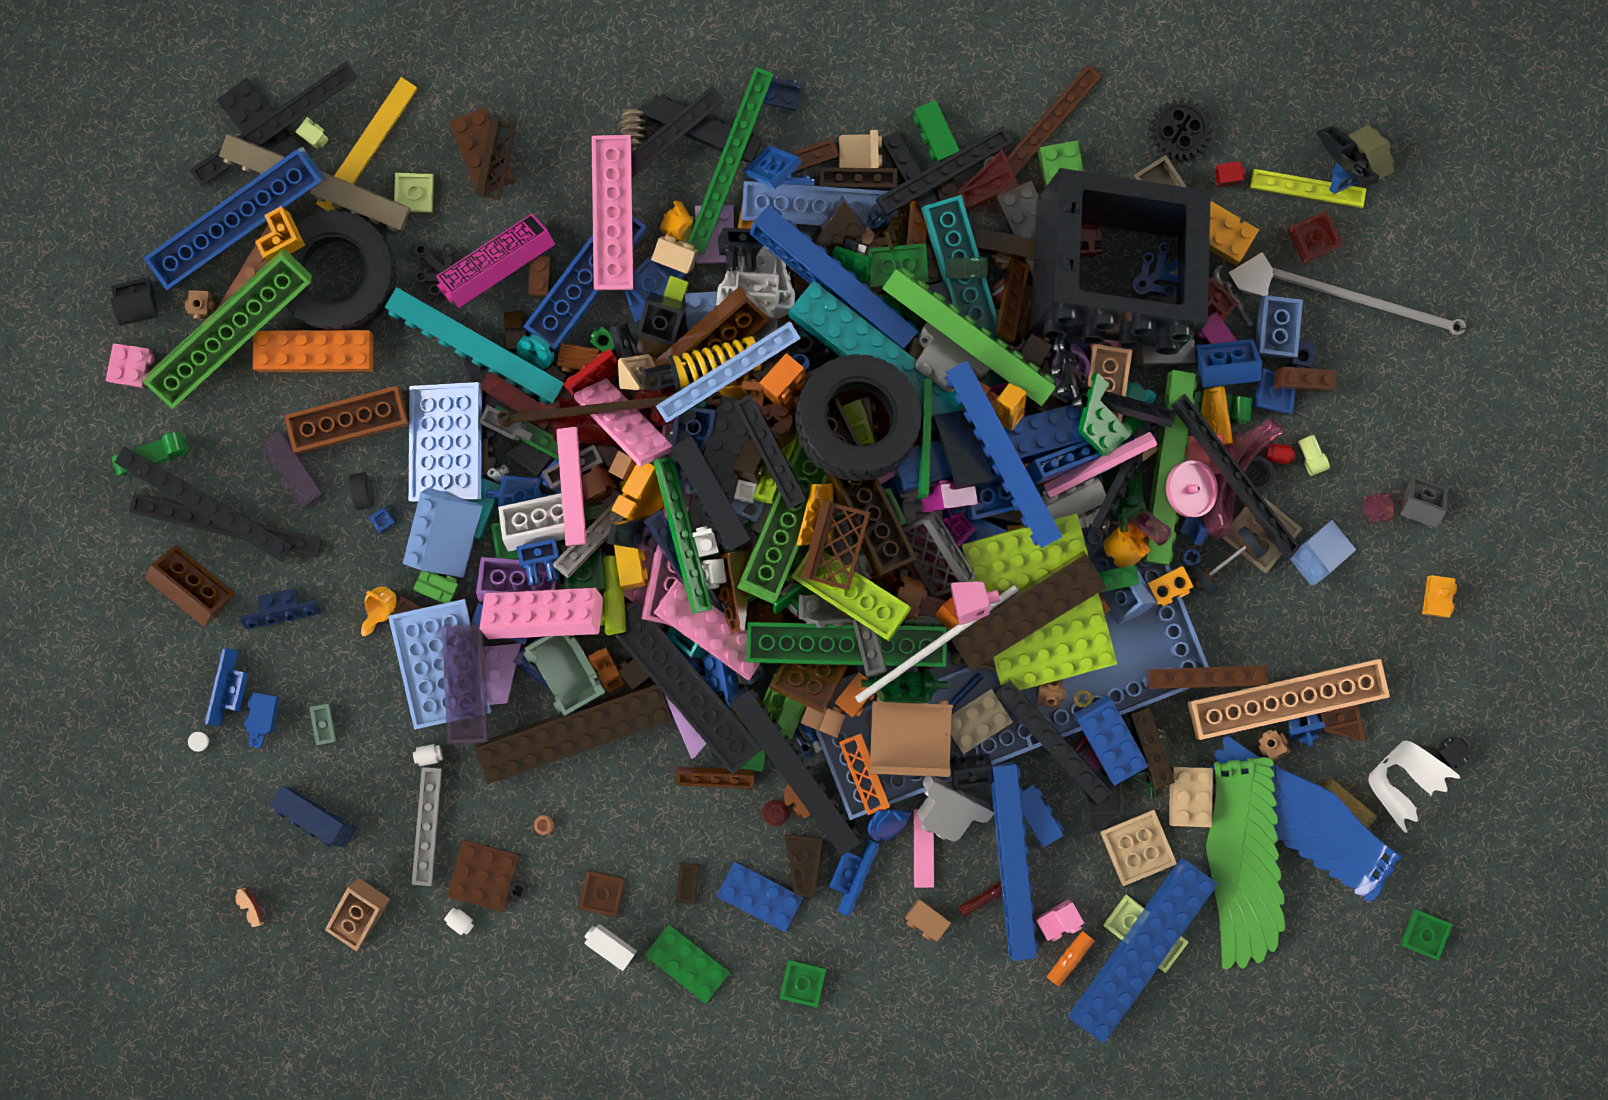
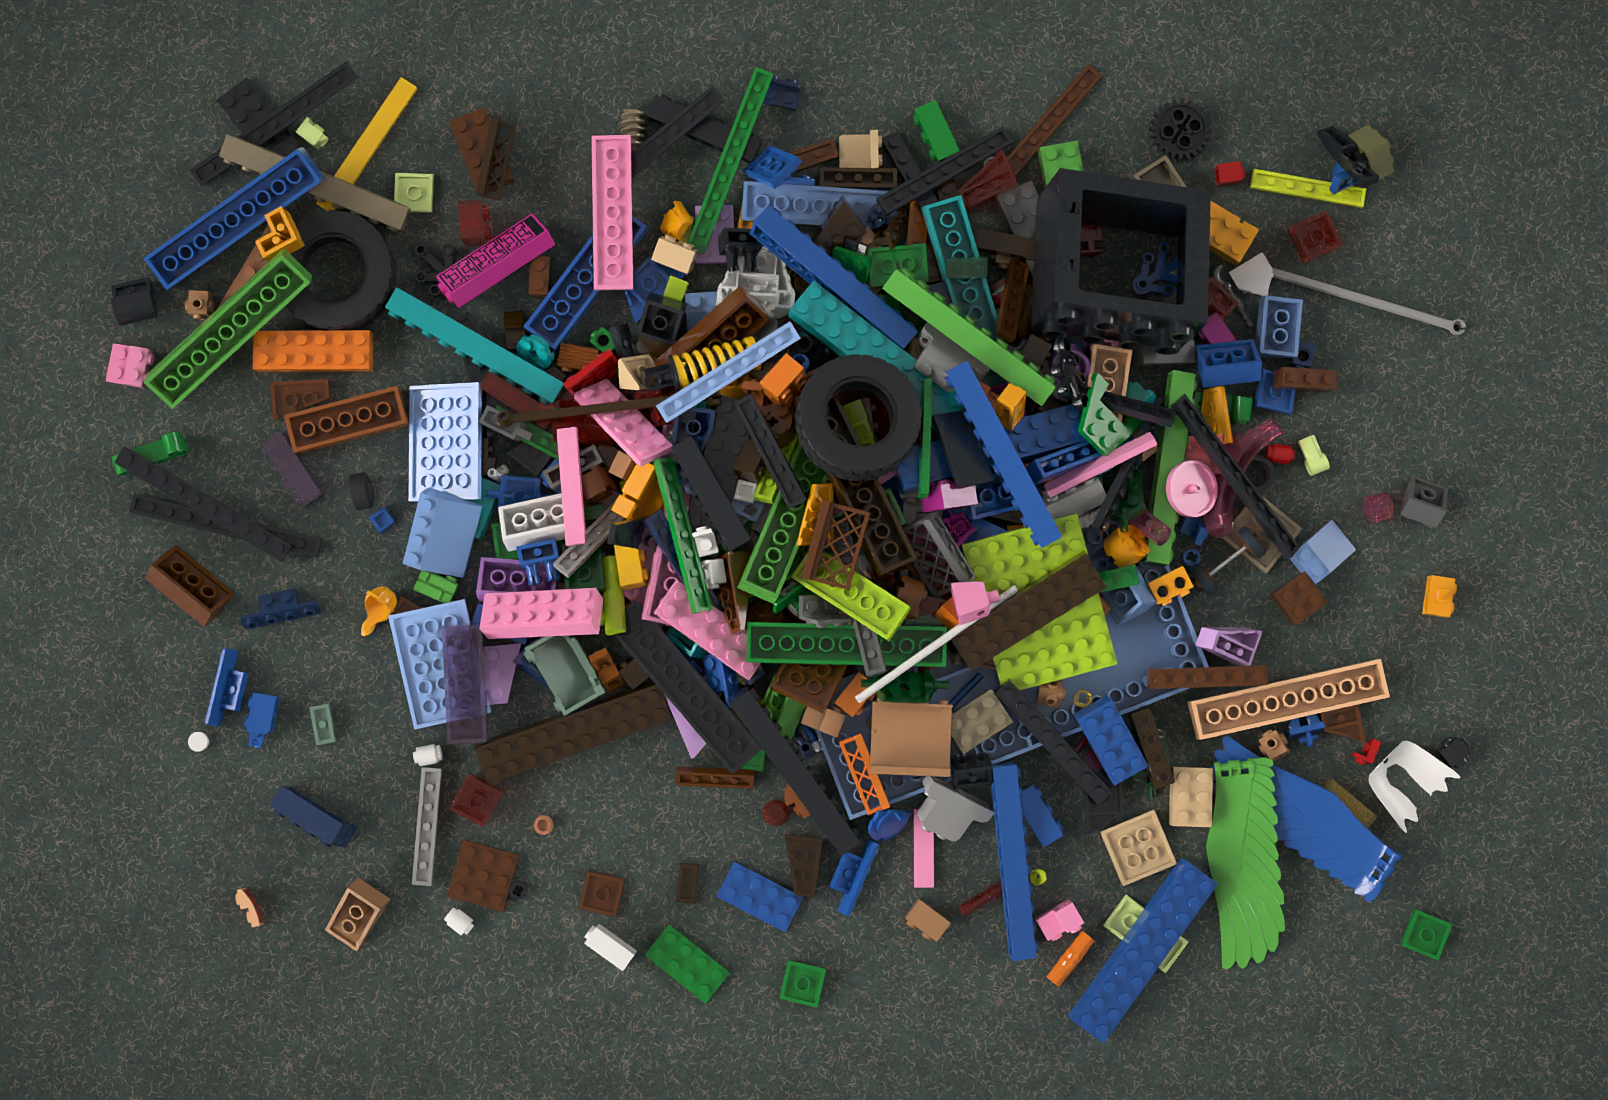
none -> reddish brown wing [270,379,331,421]
none -> clear red brick [449,773,504,828]
none -> clear red brick [458,200,492,247]
none -> neon yellow hinge [1030,869,1047,886]
none -> lavender wedge [1195,627,1263,666]
none -> reddish brown brick [1270,571,1328,626]
none -> red bracket [1351,739,1381,766]

